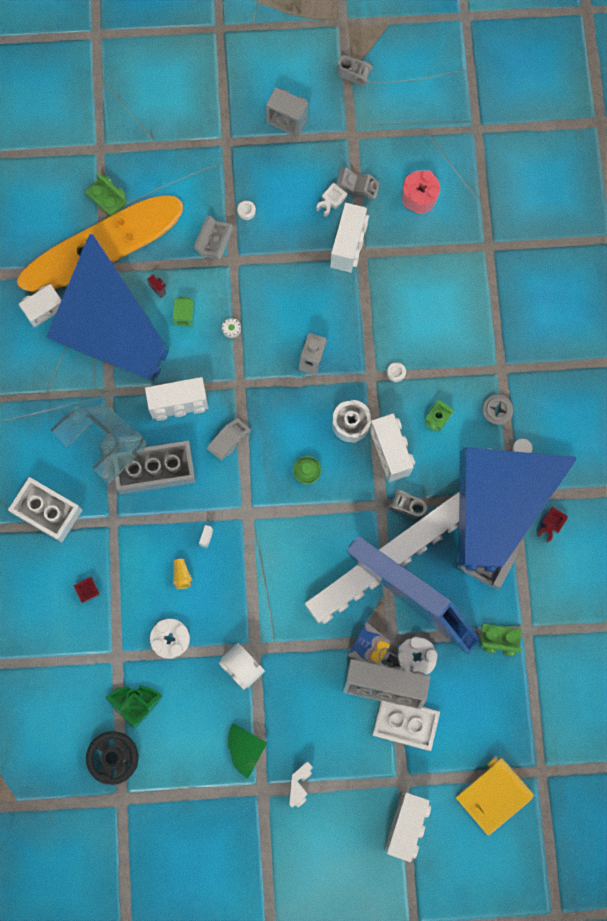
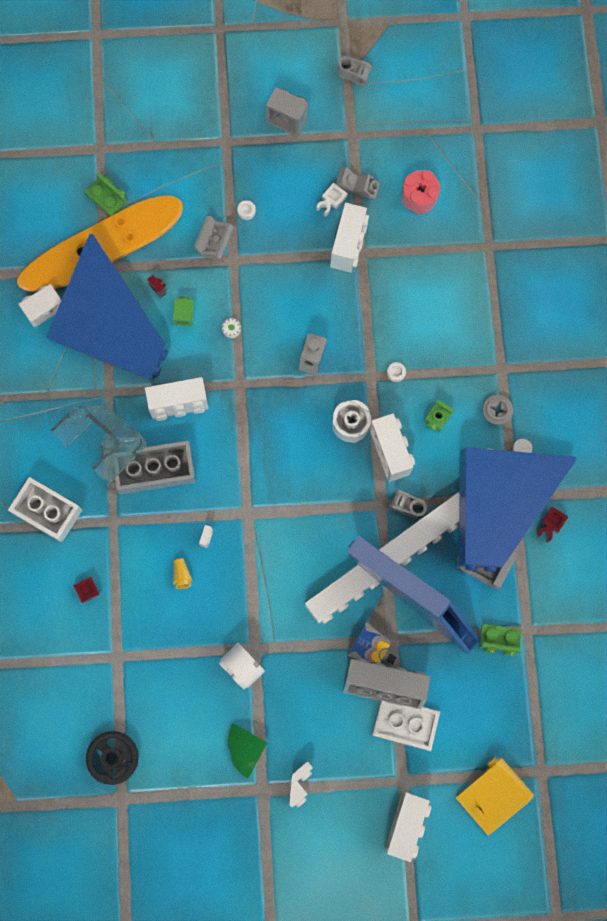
green brick [106,686,162,729] -> none
white plate [150,619,190,659] -> none
light grey slope [207,418,251,460] -> none
bright green plate [293,456,321,485] -> none
white plate [397,637,437,675] -> none

